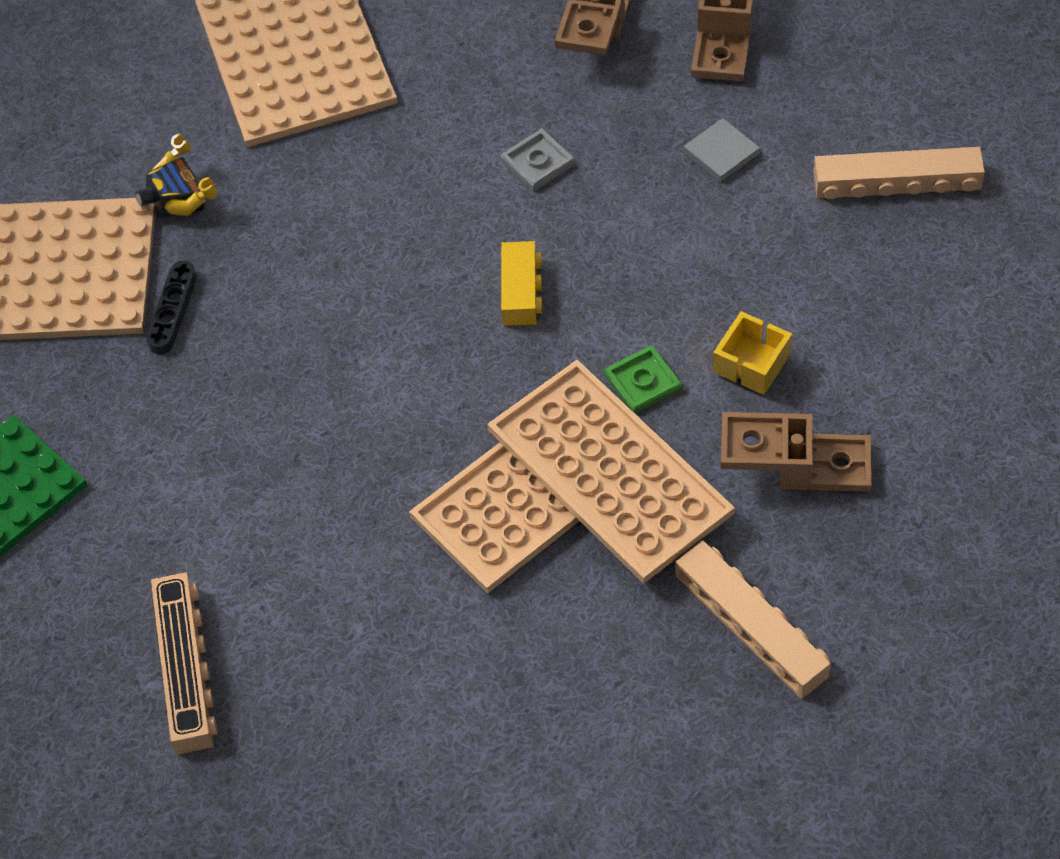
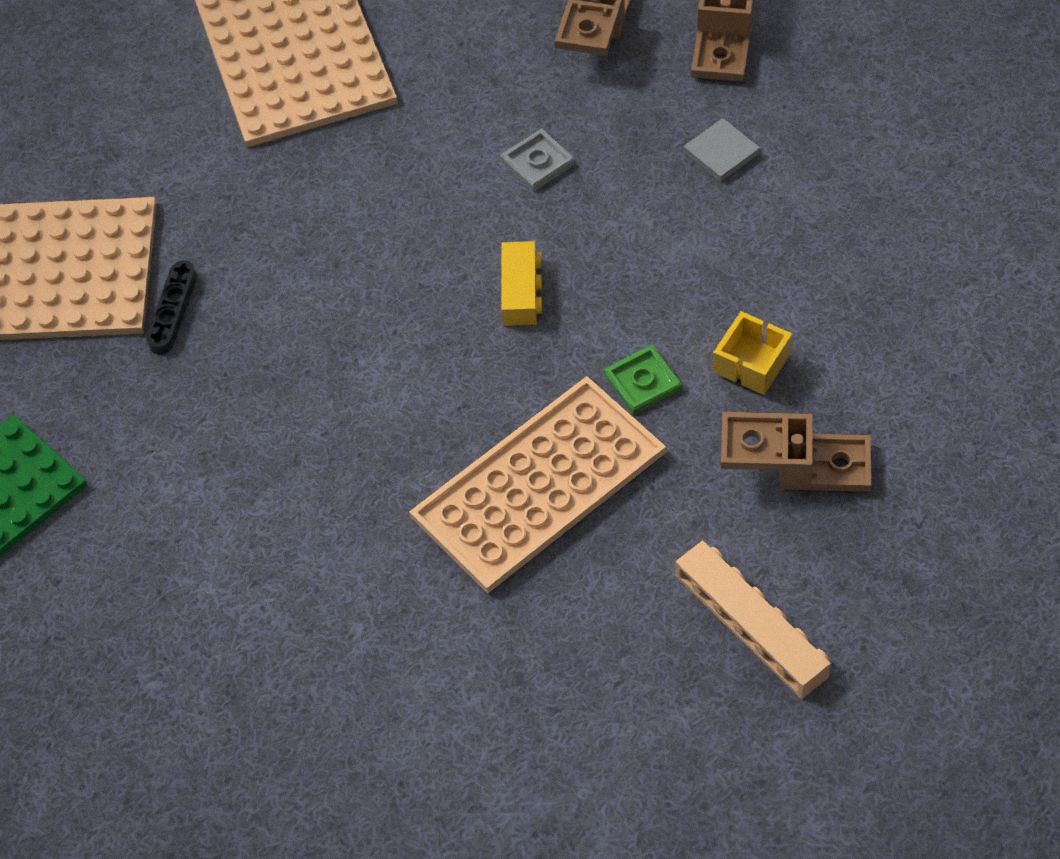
torso [135,134,218,216] -> none
brick [151,572,218,755] -> none
light nougat plate [487,360,735,584] -> none
light nougat brick [814,147,985,199] -> none

